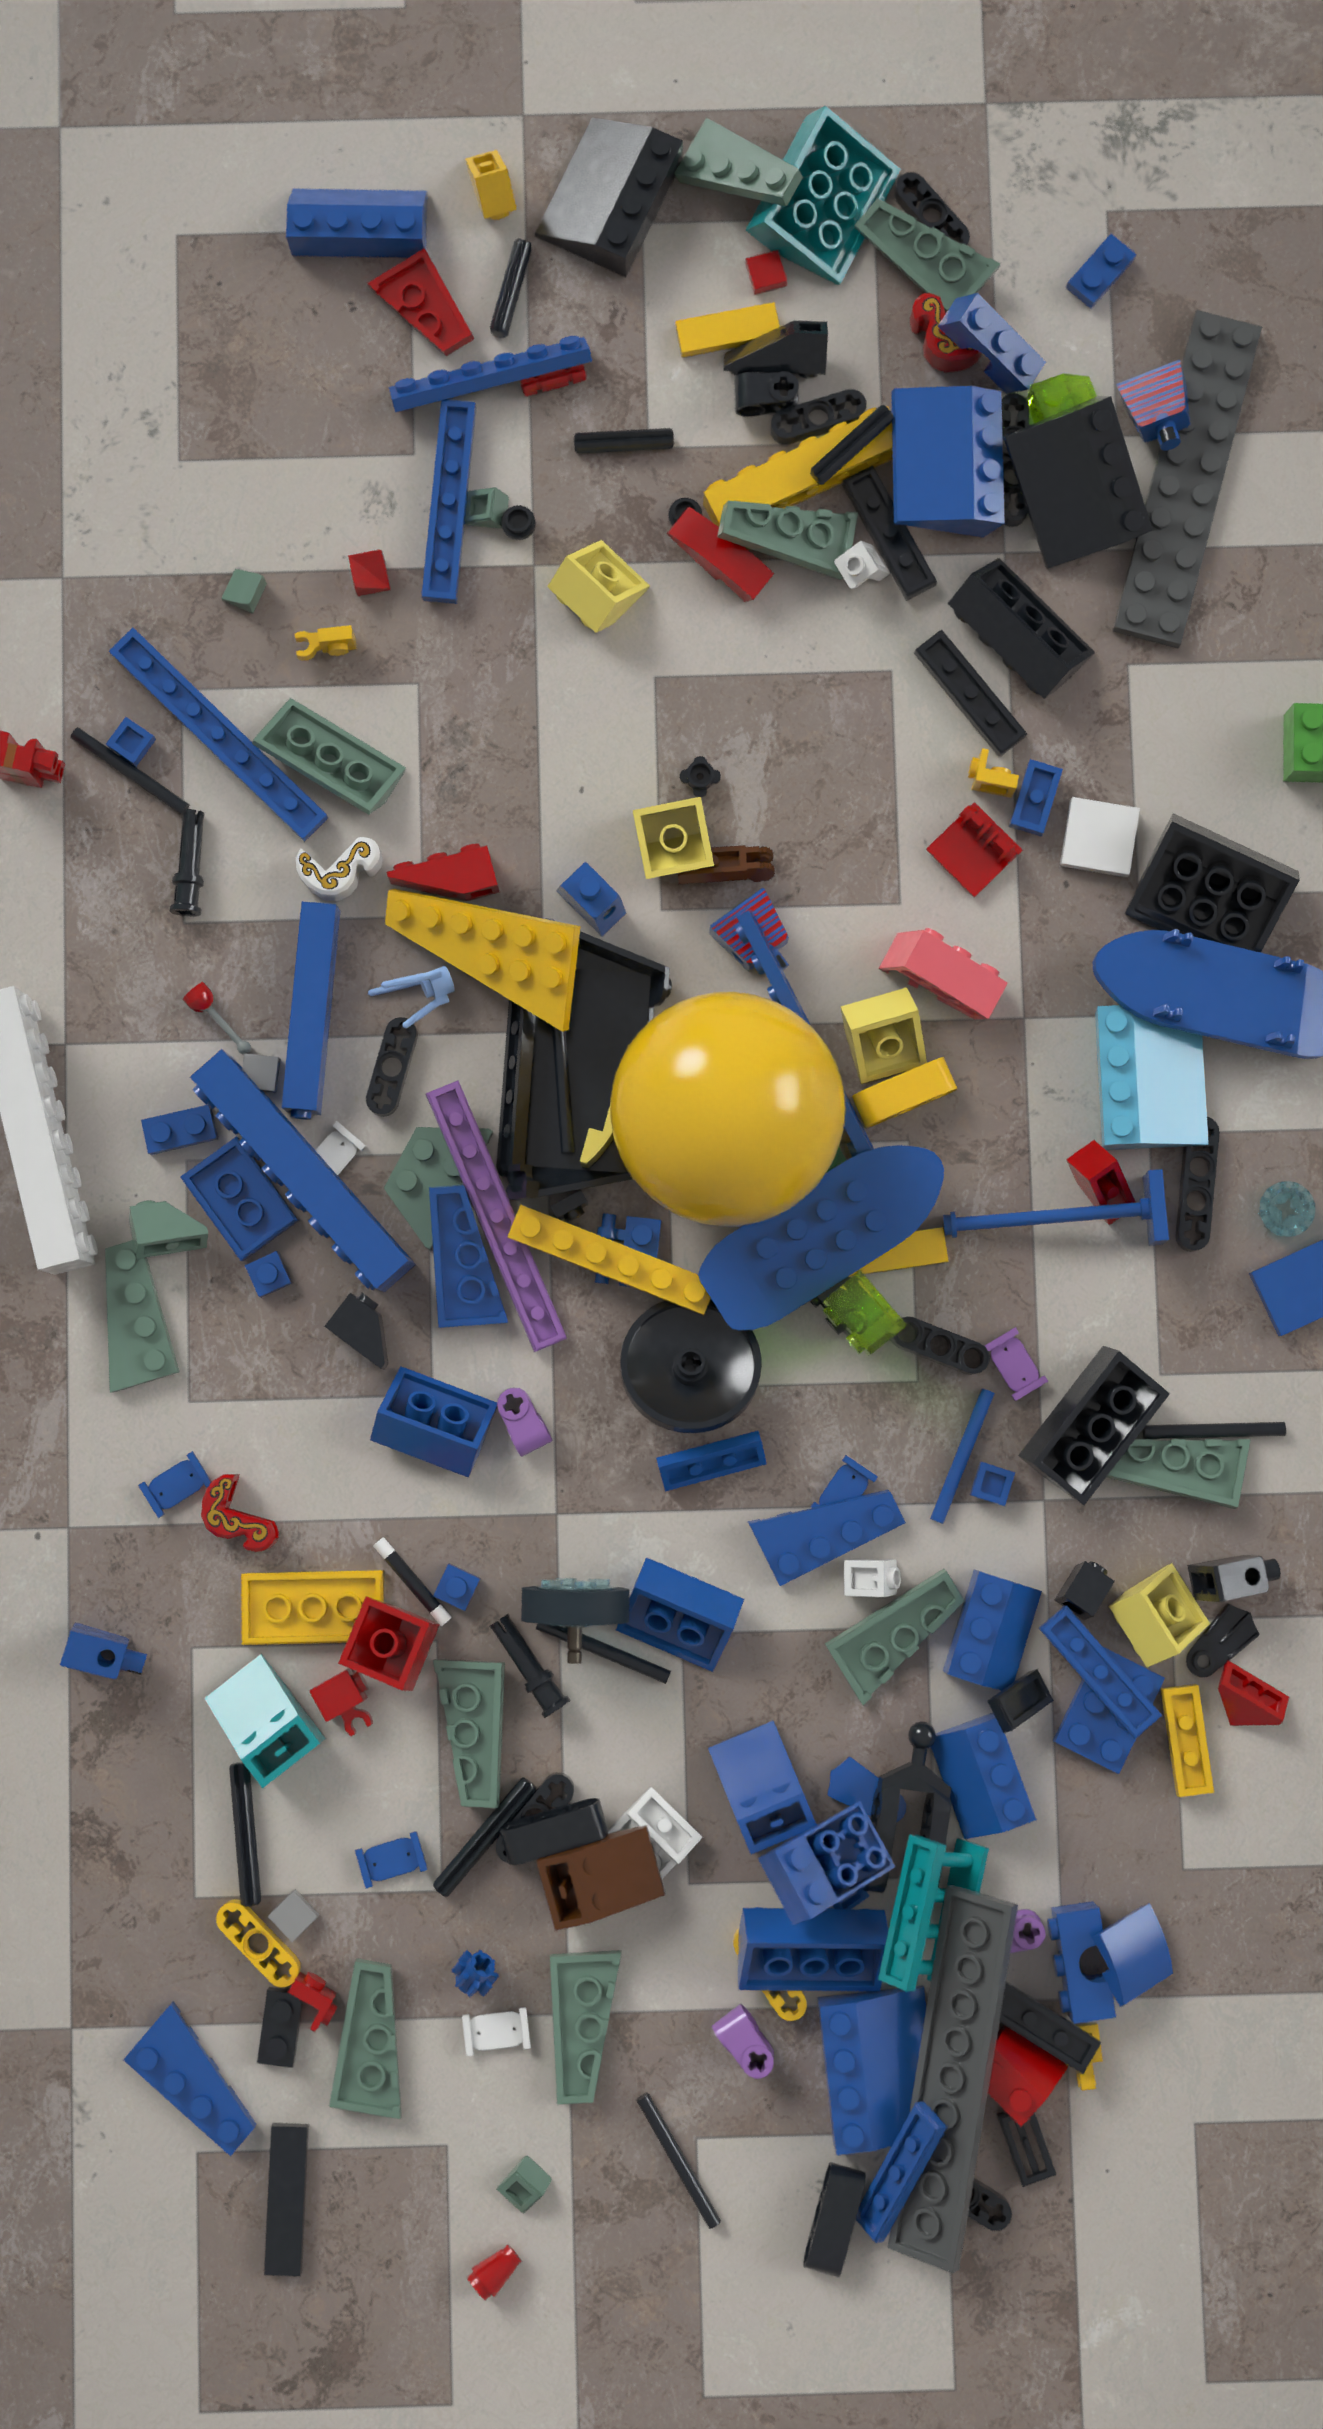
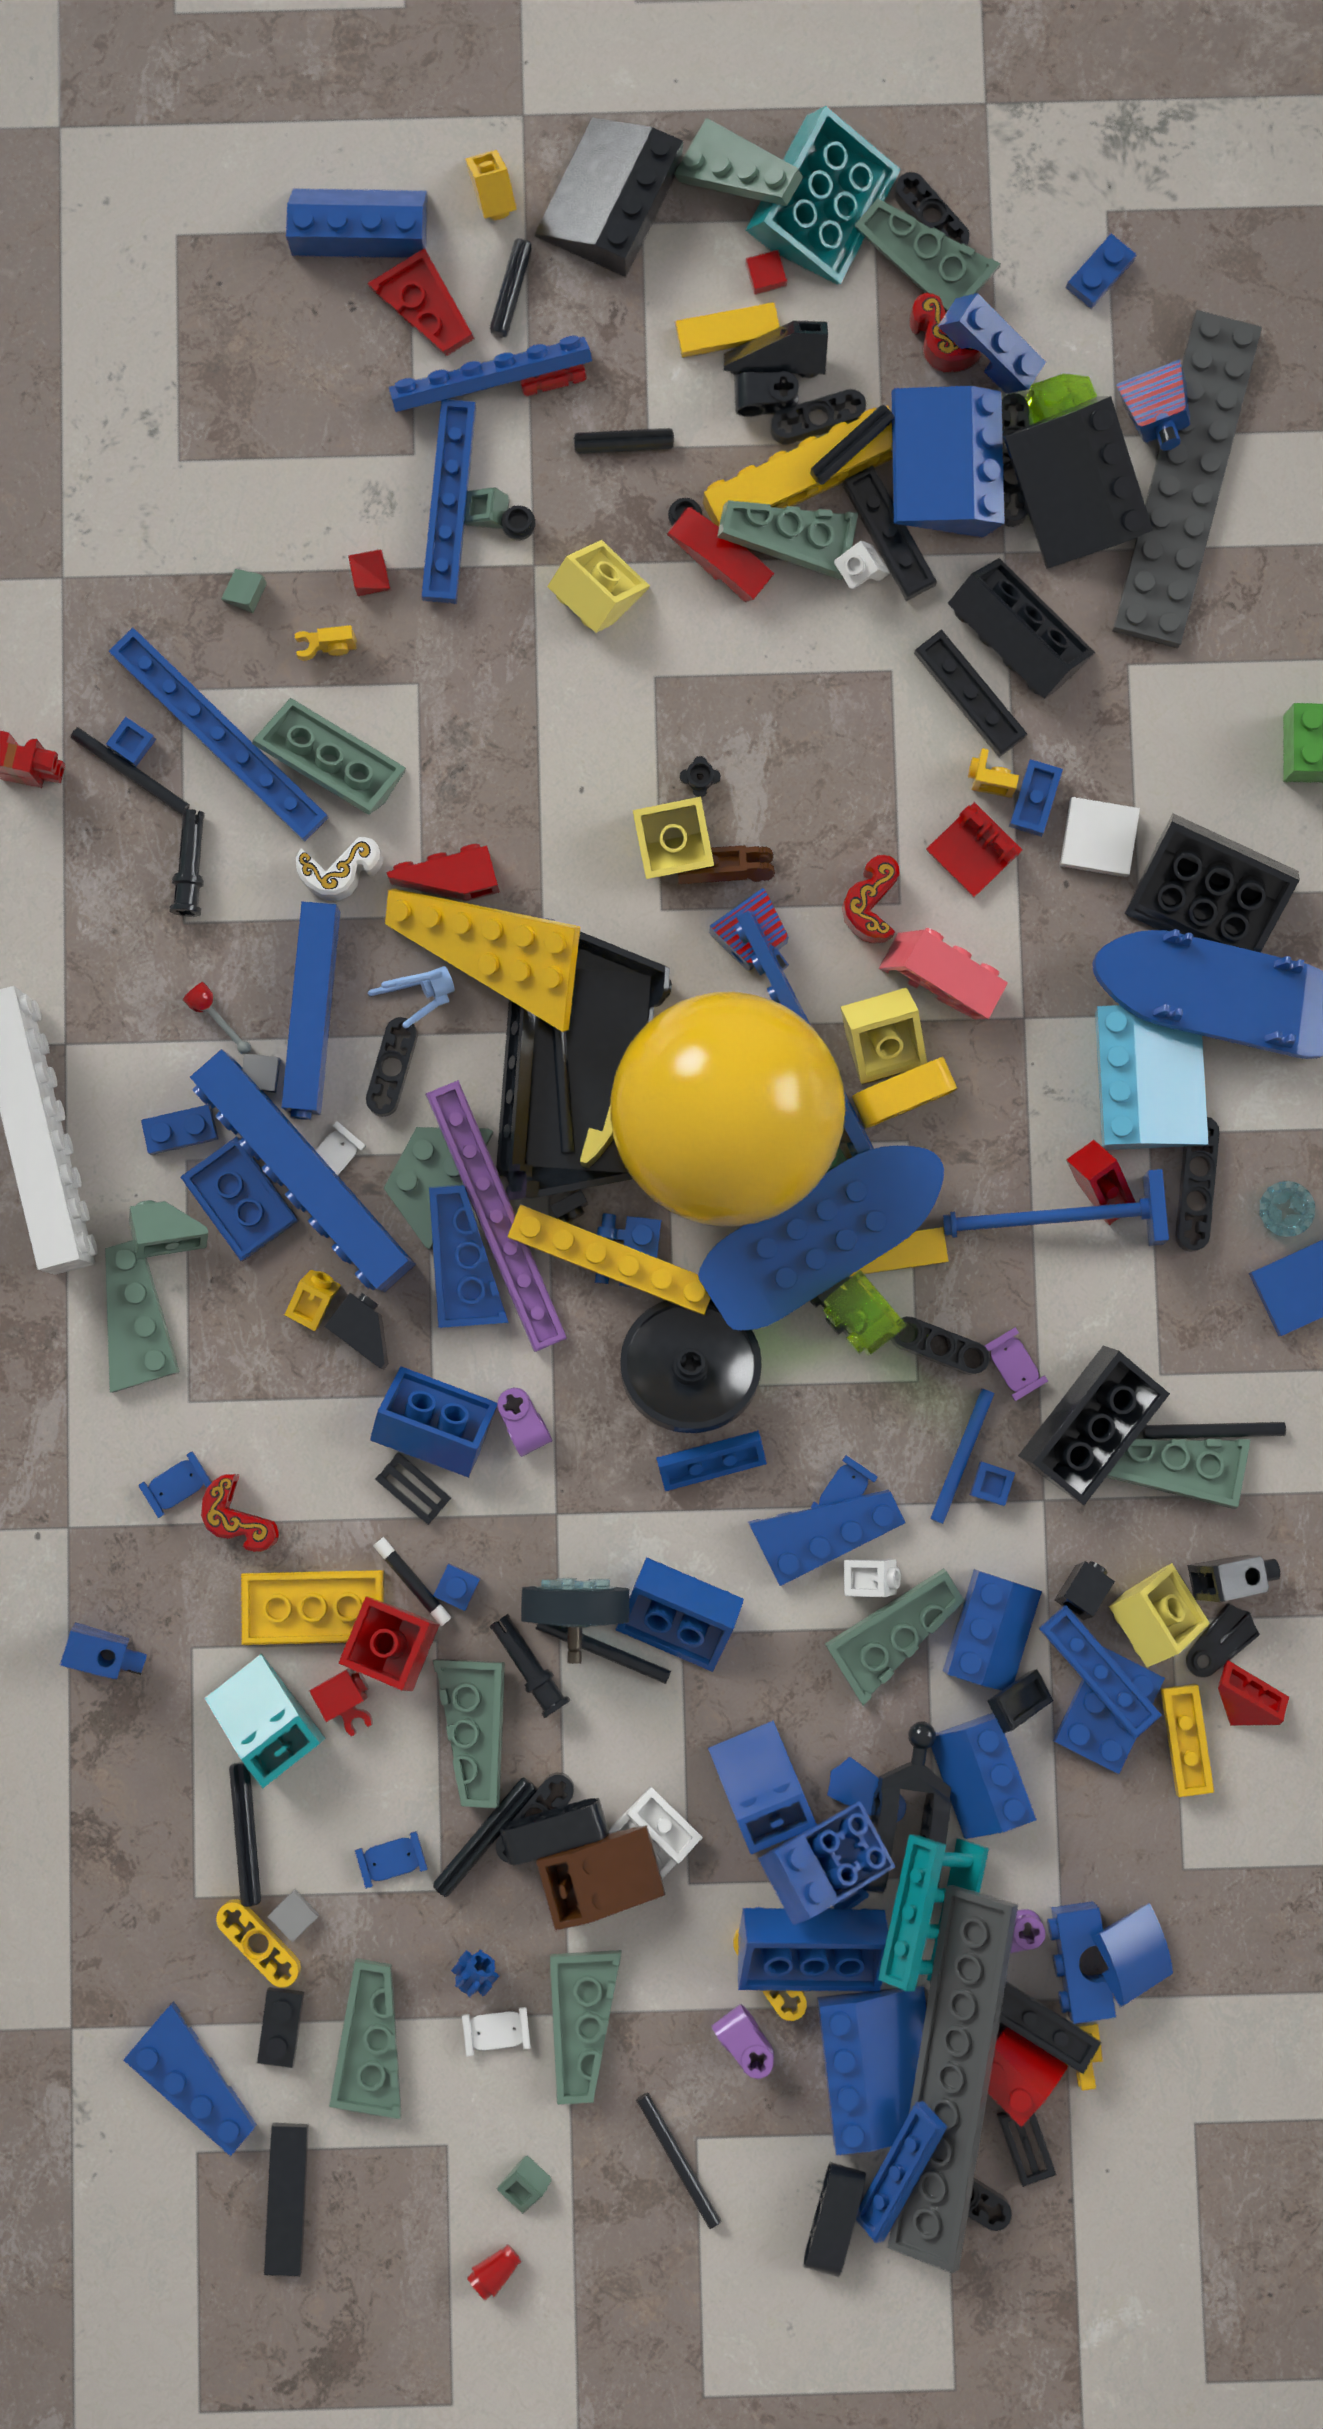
blue plate [245,1251,292,1298] -> none
red bracket [288,1972,338,2032] -> none
blue torso [556,862,627,937] -> none
none -> yellow bracket [284,1270,341,1331]
none -> black tile [375,1452,452,1525]
none -> red animal [842,855,900,943]

